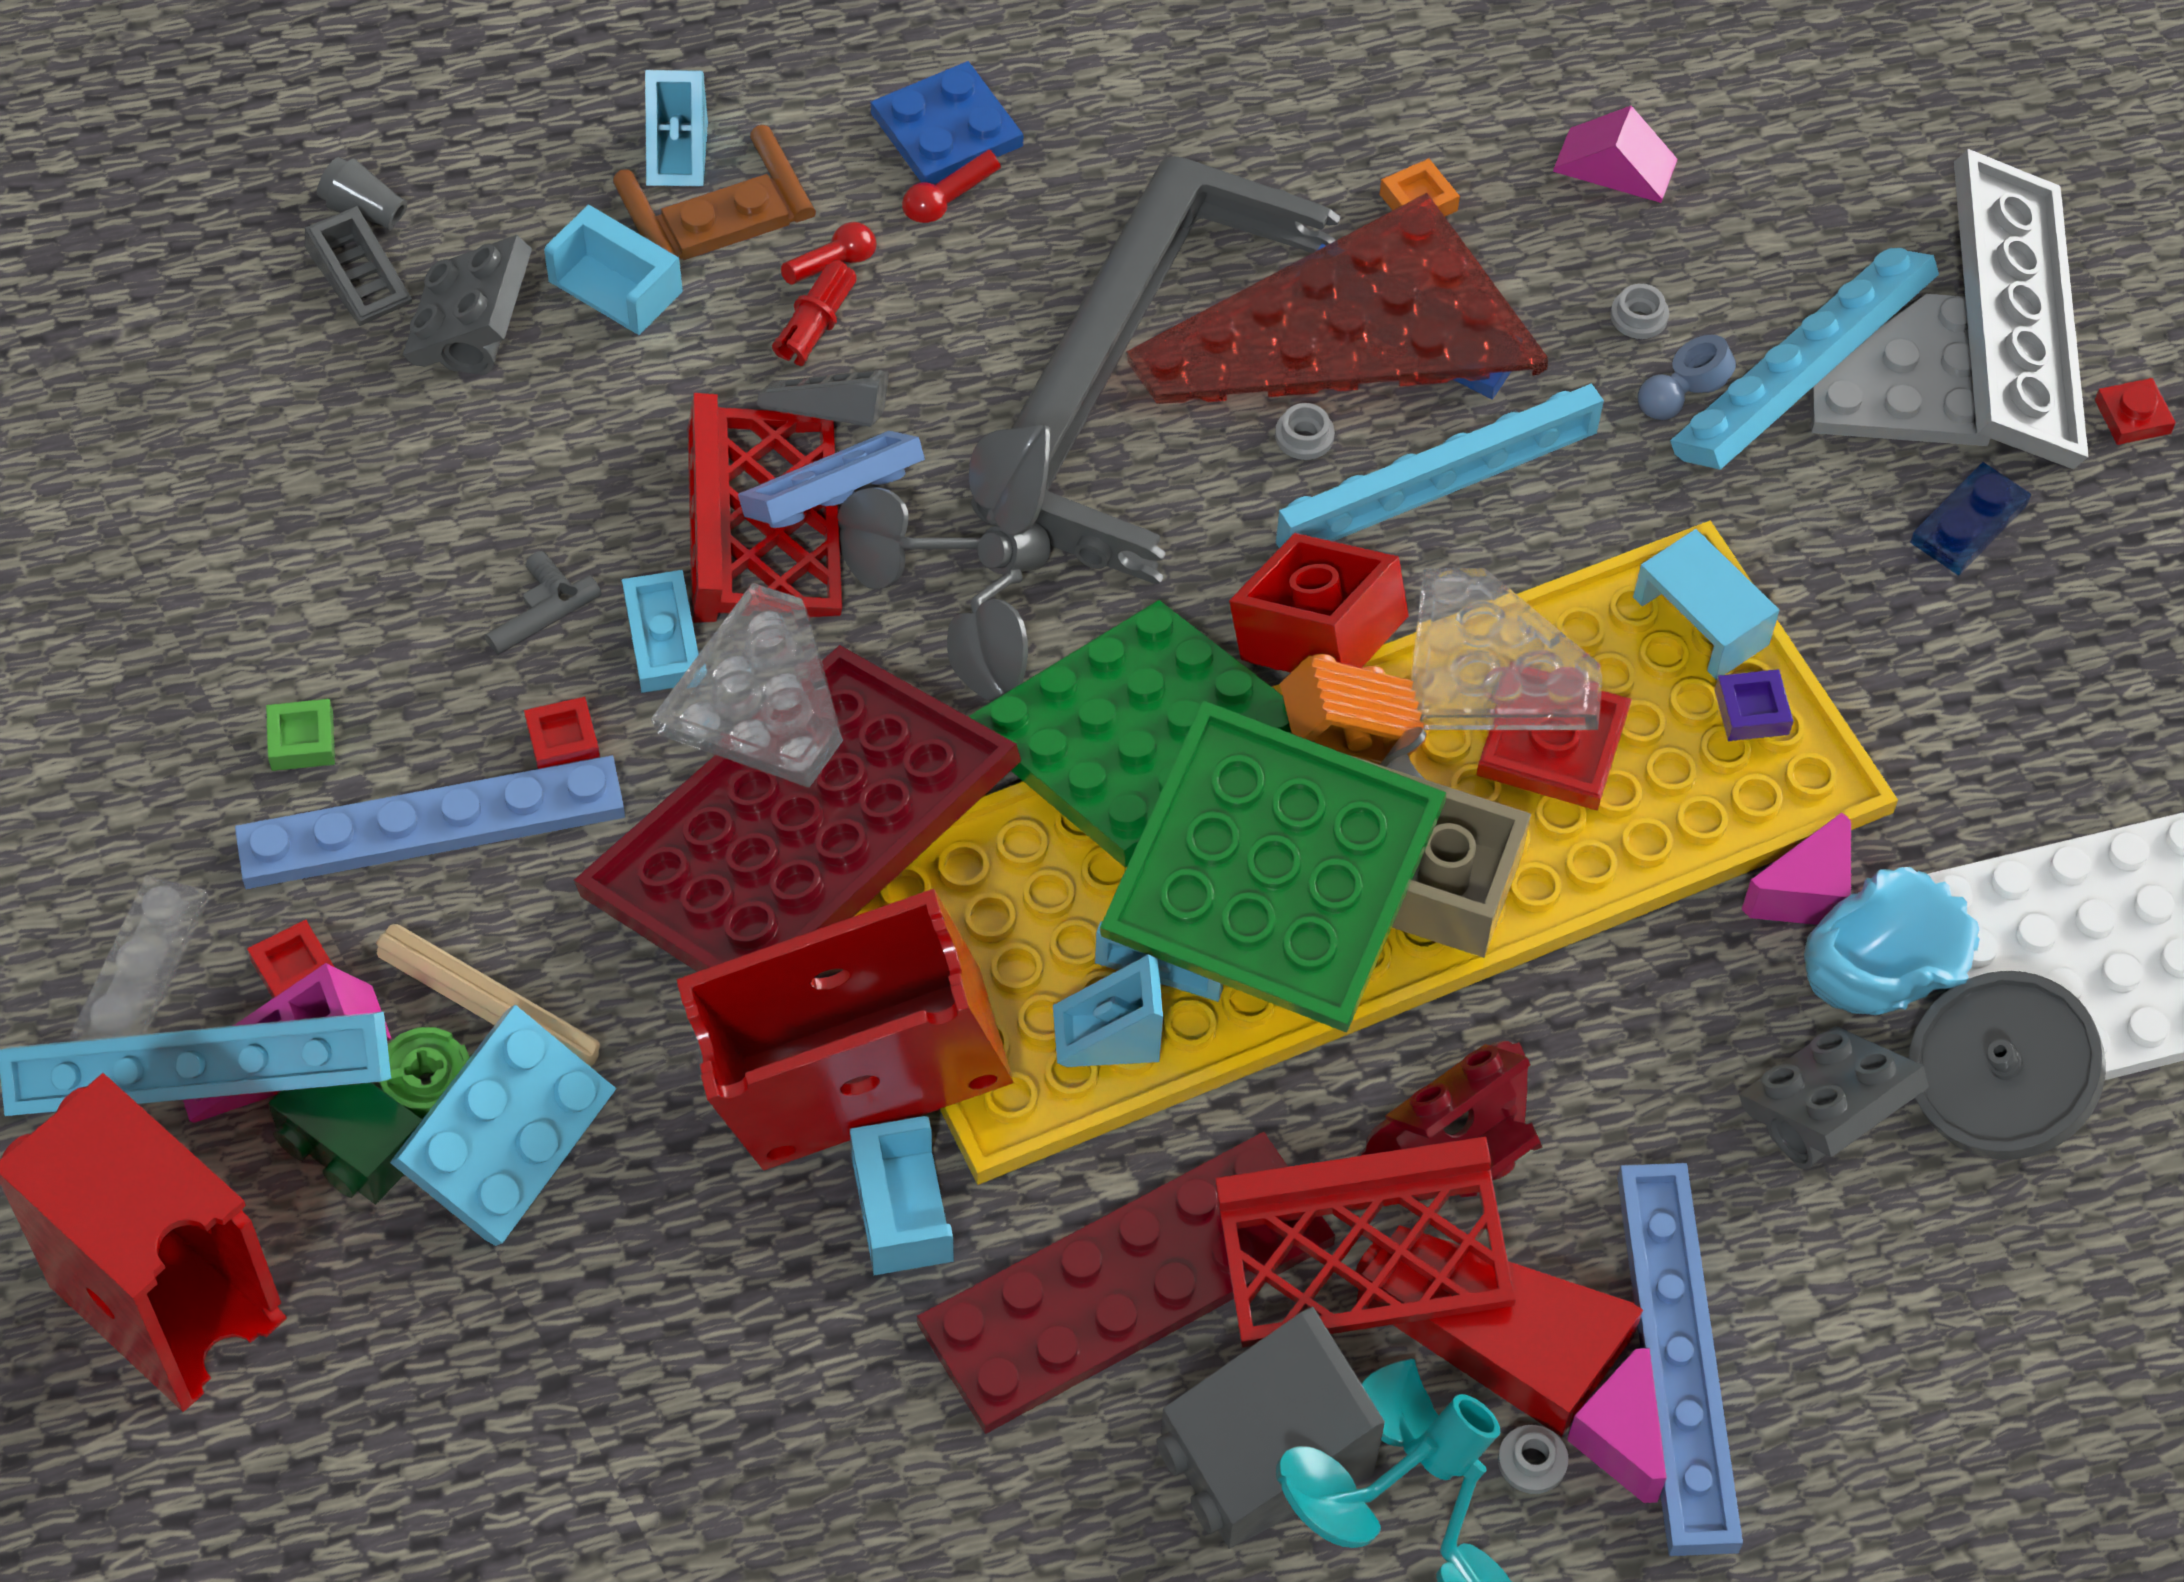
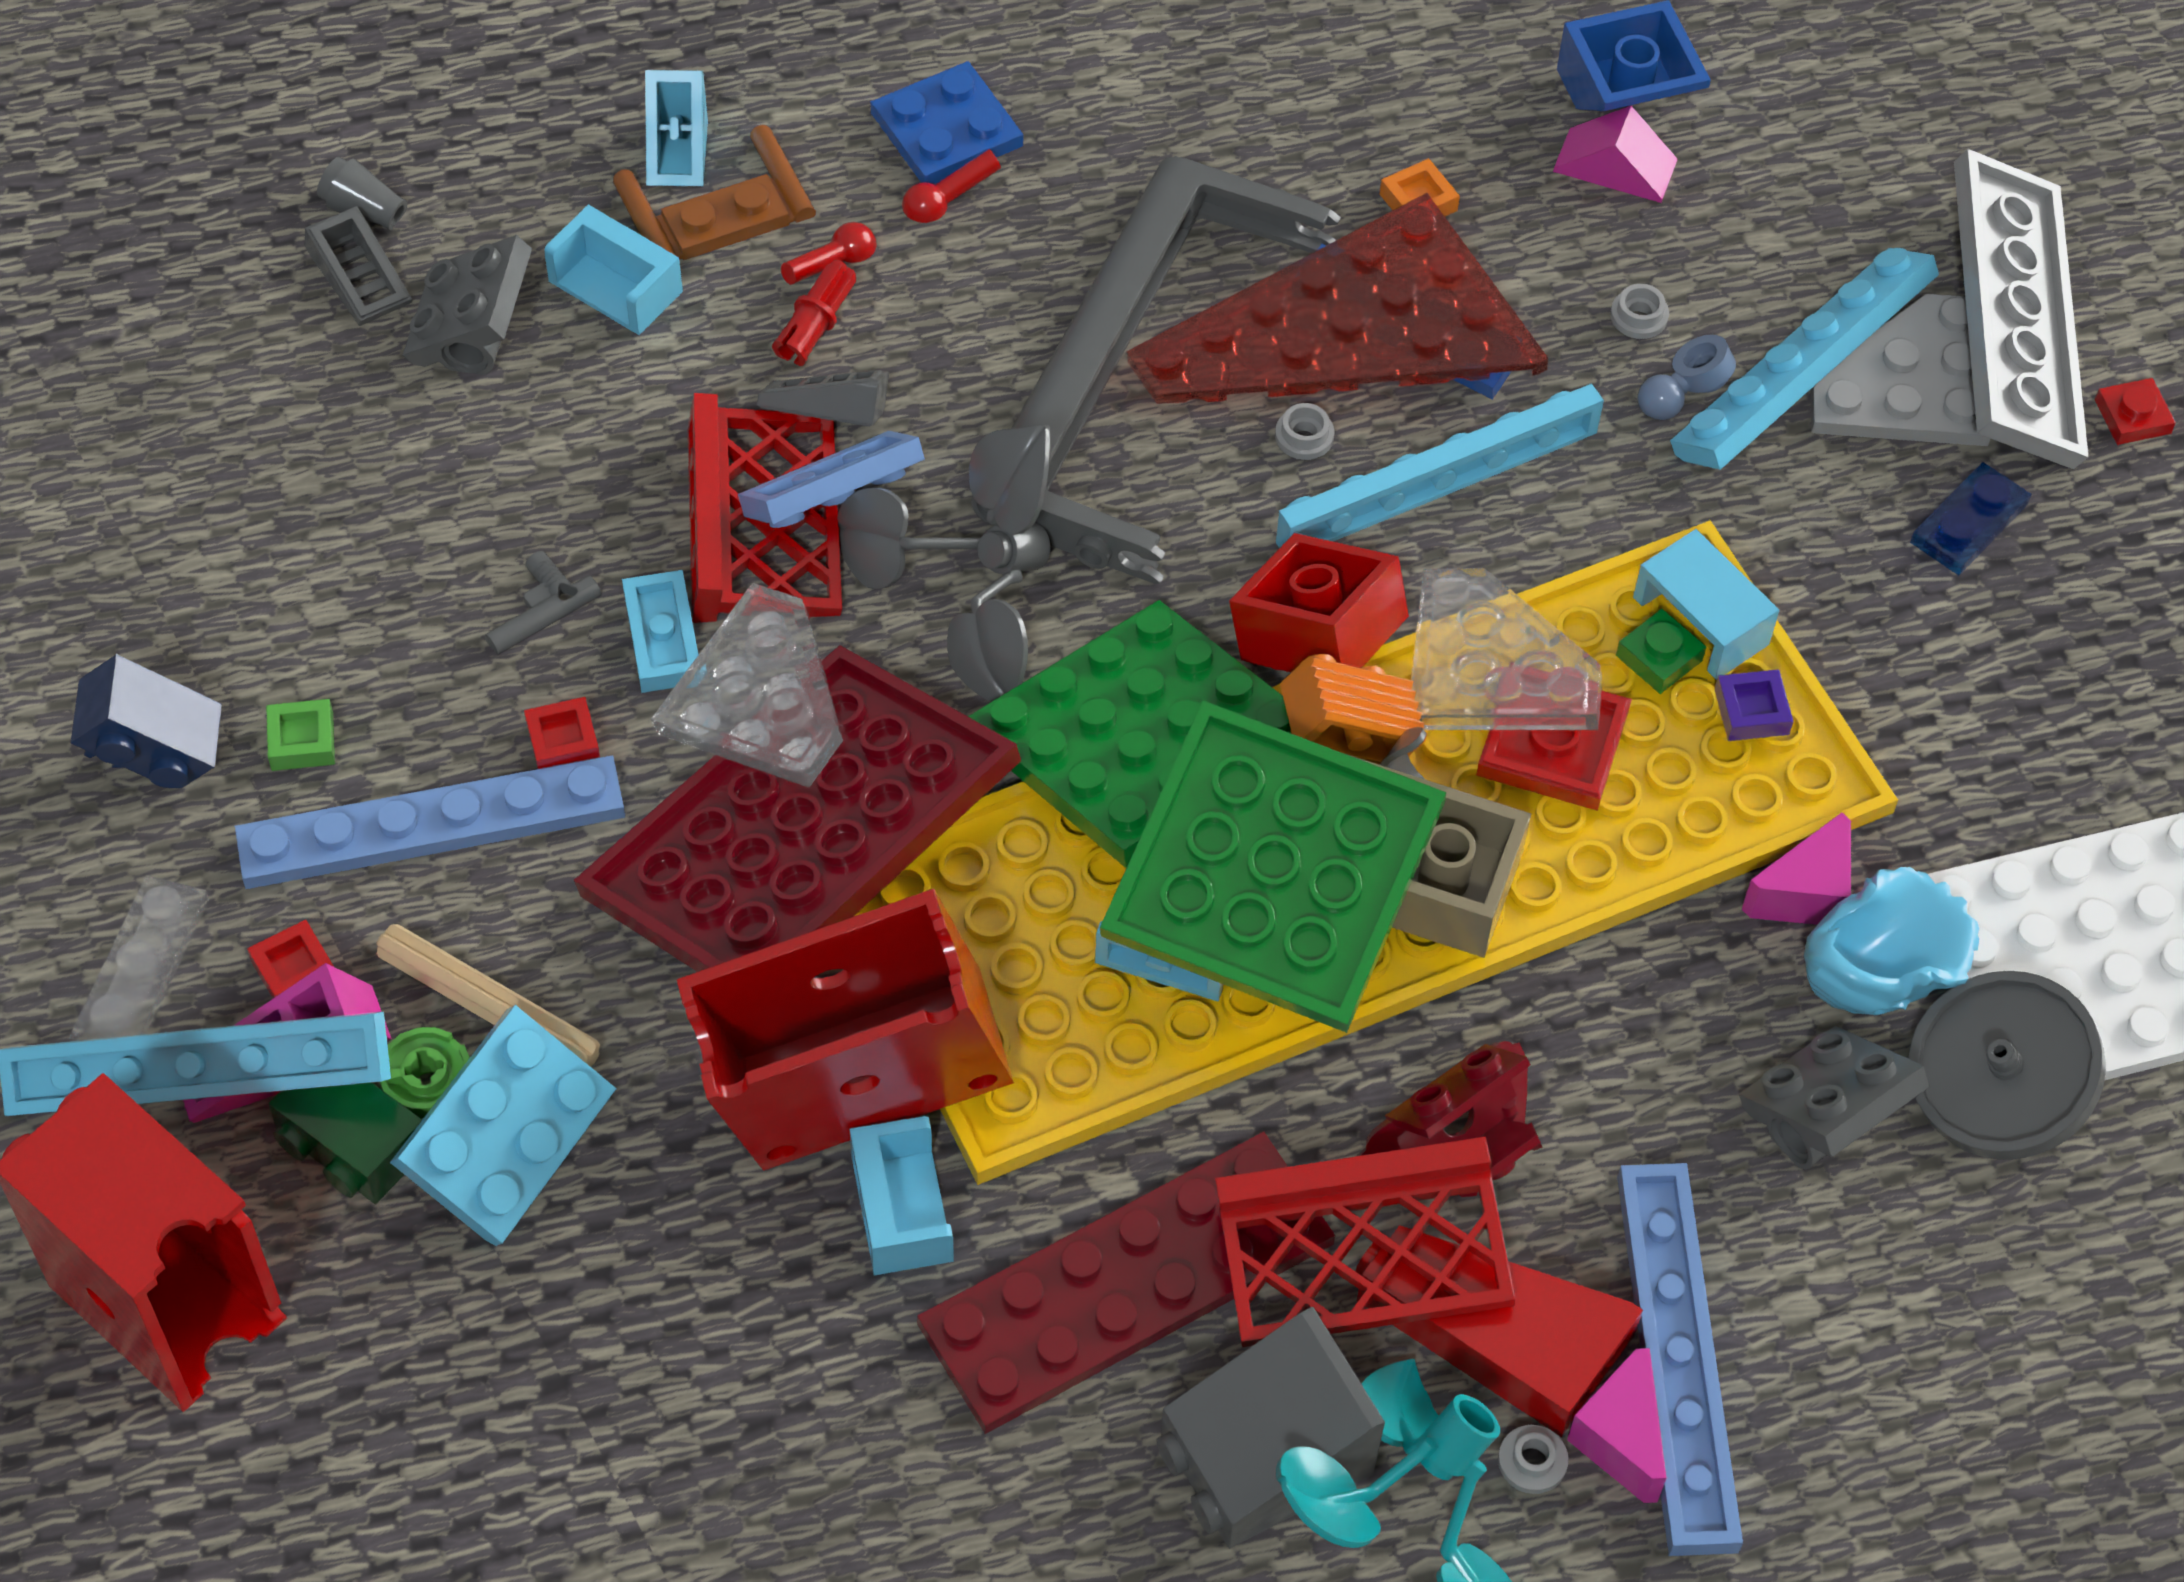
medium azure slope [1053,954,1163,1067] -> none
none -> brick [70,654,222,788]
none -> blue slope [1557,0,1711,111]
none -> green plate [1616,609,1707,694]

